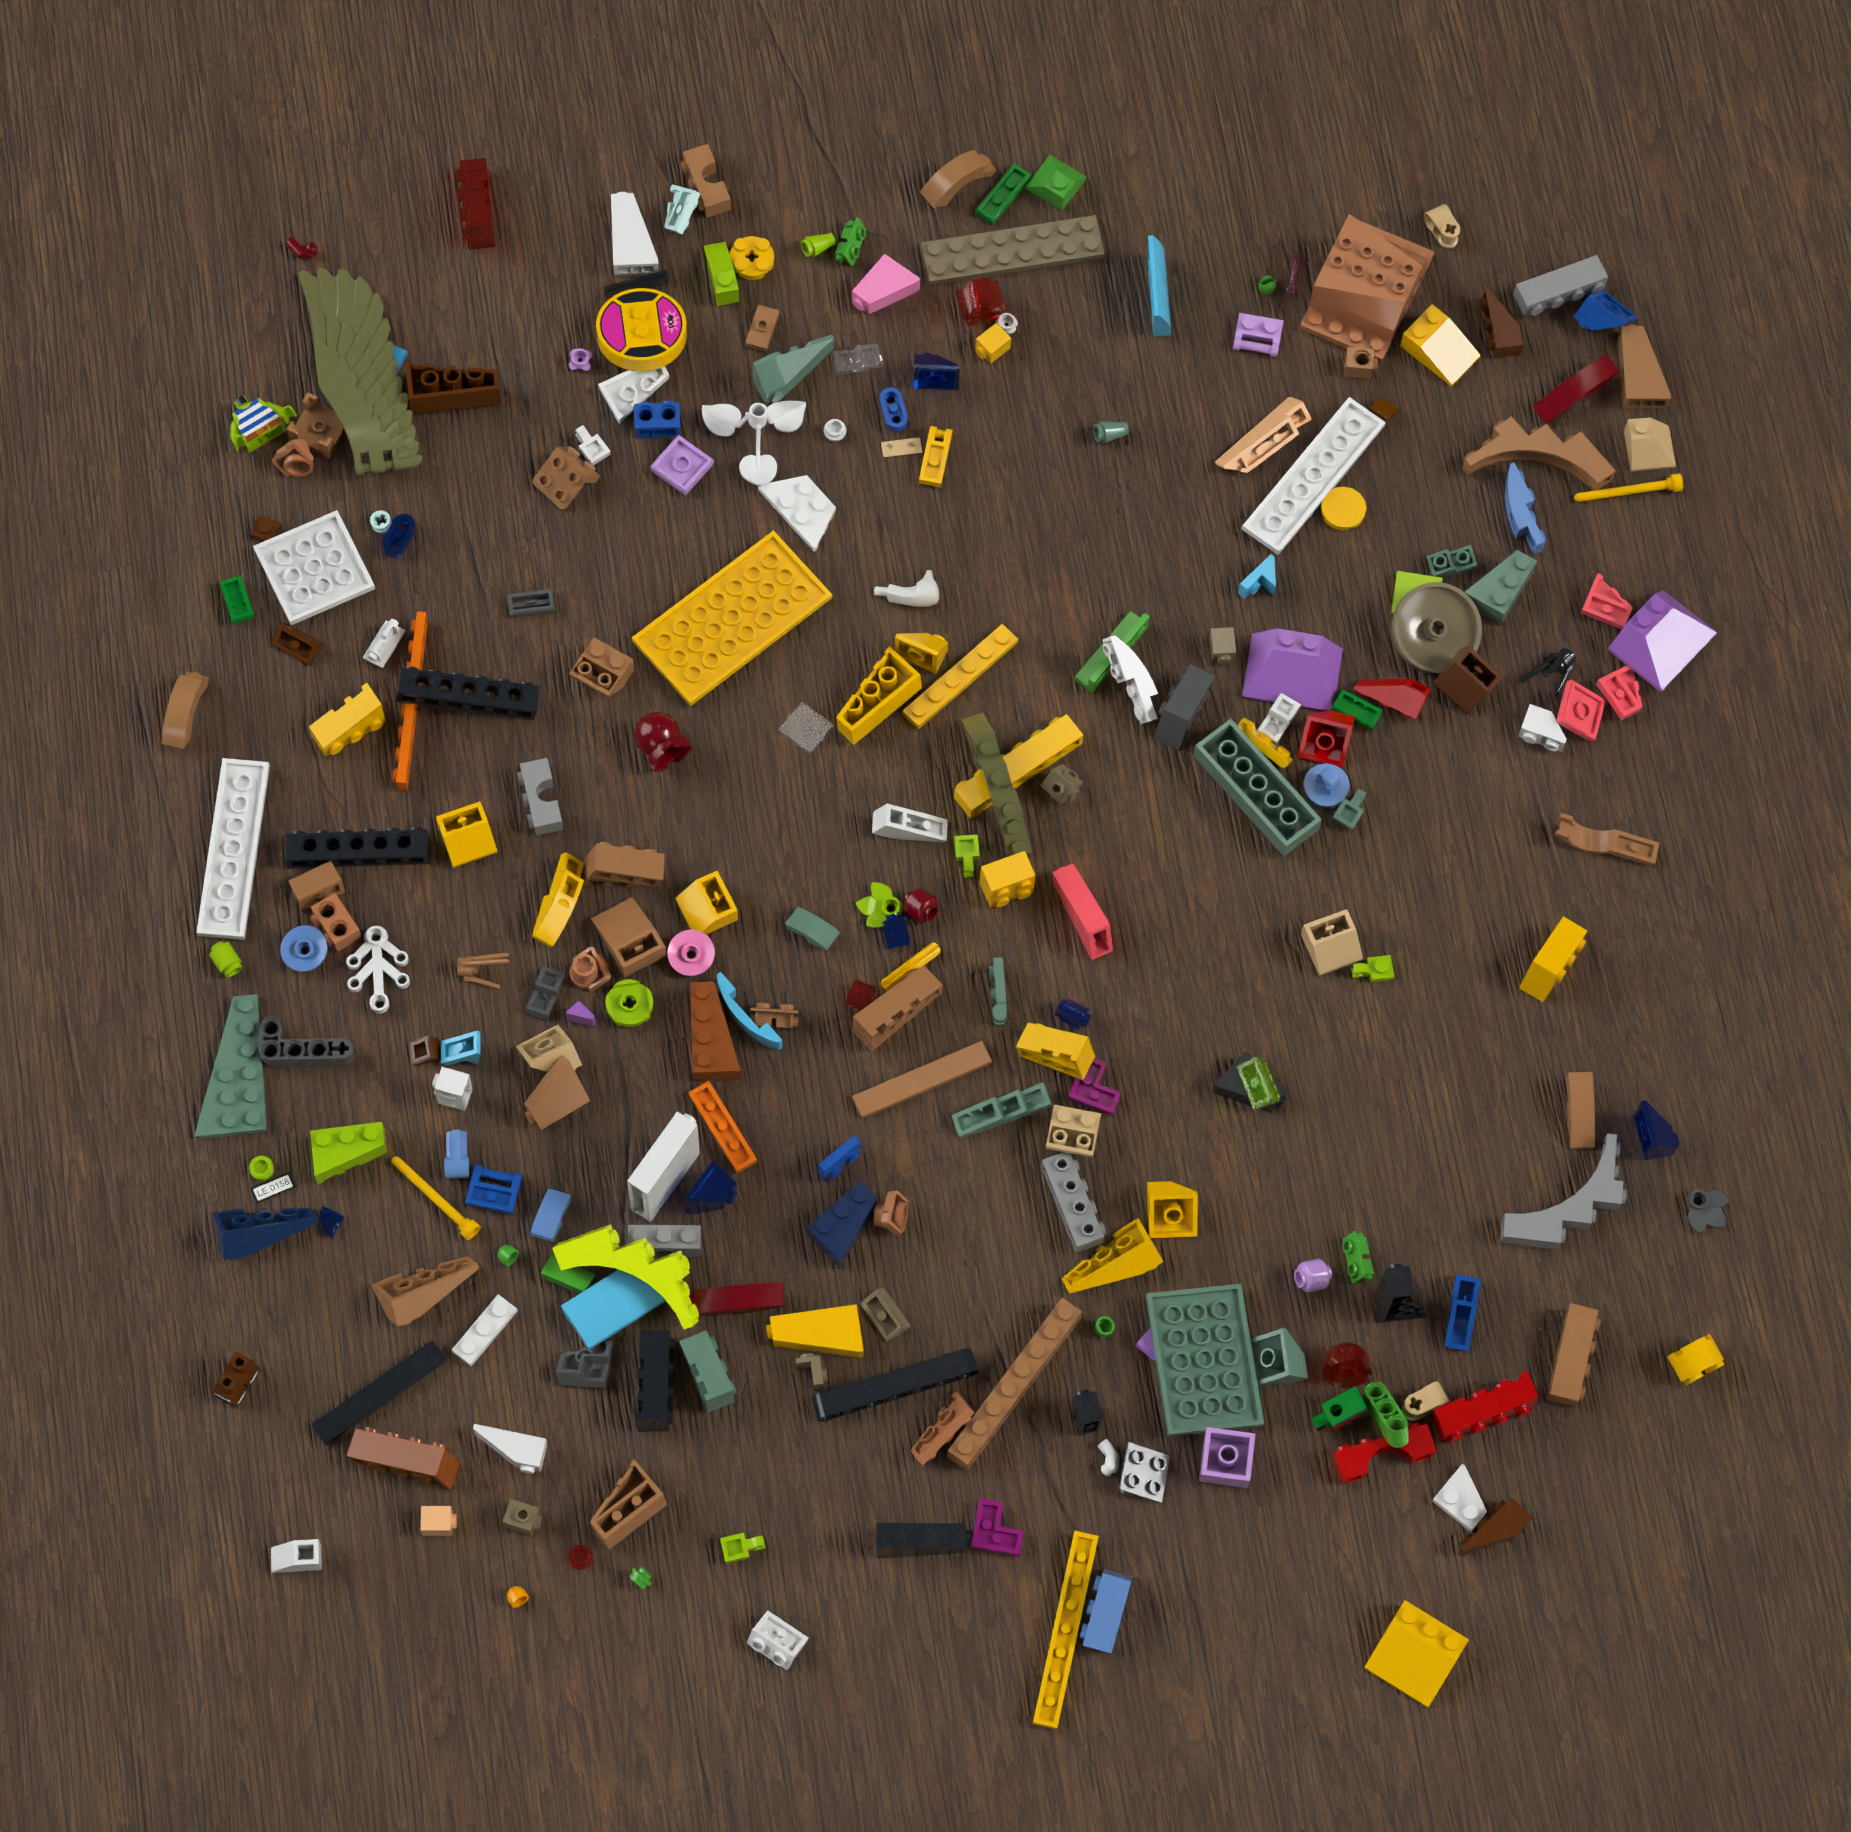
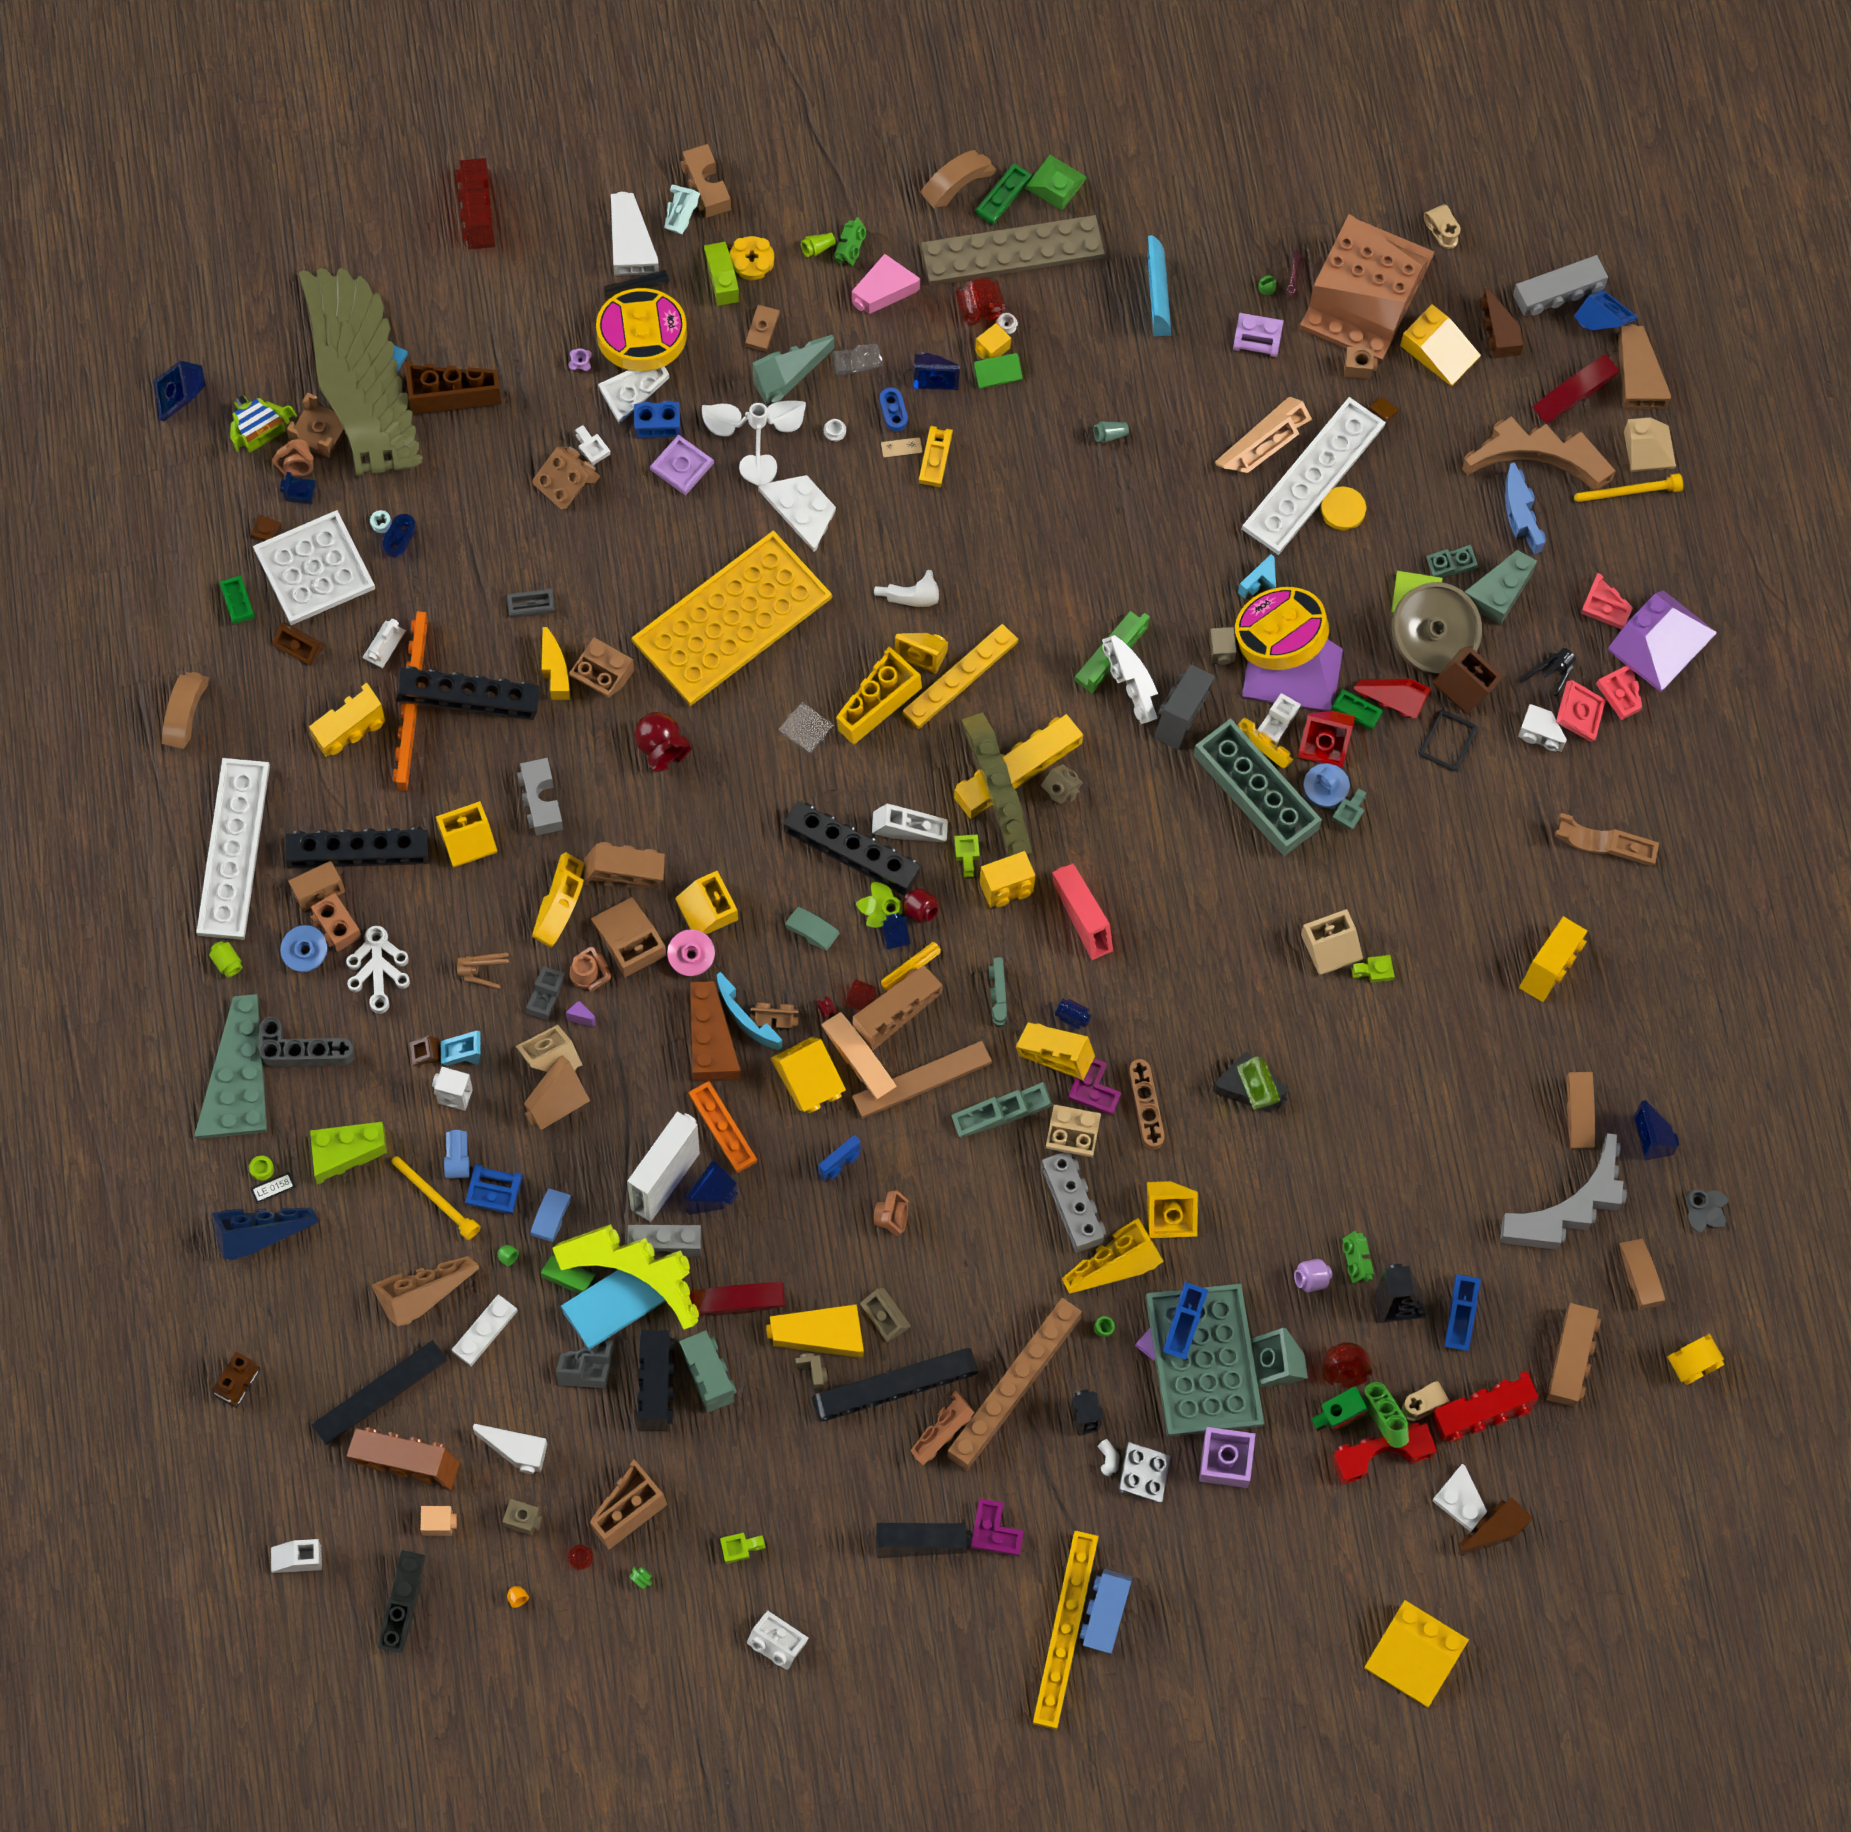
dark red arm [285,237,318,259] -> none
clear blue tile [320,1206,345,1239] -> none
lime plate [606,979,653,1027] -> none
dark blue wedge [807,1180,877,1269] -> none
none -> clear blue slope [153,360,206,421]
none -> clear blue bracket [280,472,316,504]
none -> pearl dark grey slope [377,1550,426,1653]
none -> yellow slope [542,627,570,700]
none -> yellow slope [770,1037,846,1113]
none -> black brick [784,801,920,896]
none -> dark red bush [816,996,837,1020]
none -> light nougat slope [821,1012,897,1101]
none -> bright green slope [973,353,1023,389]
none -> medium nougat beam [1129,1059,1164,1150]
none -> blue slope [1163,1282,1208,1360]
none -> brick [1235,587,1329,670]
none -> black piece [1419,710,1478,771]
none -> medium nougat slope [1619,1238,1665,1310]

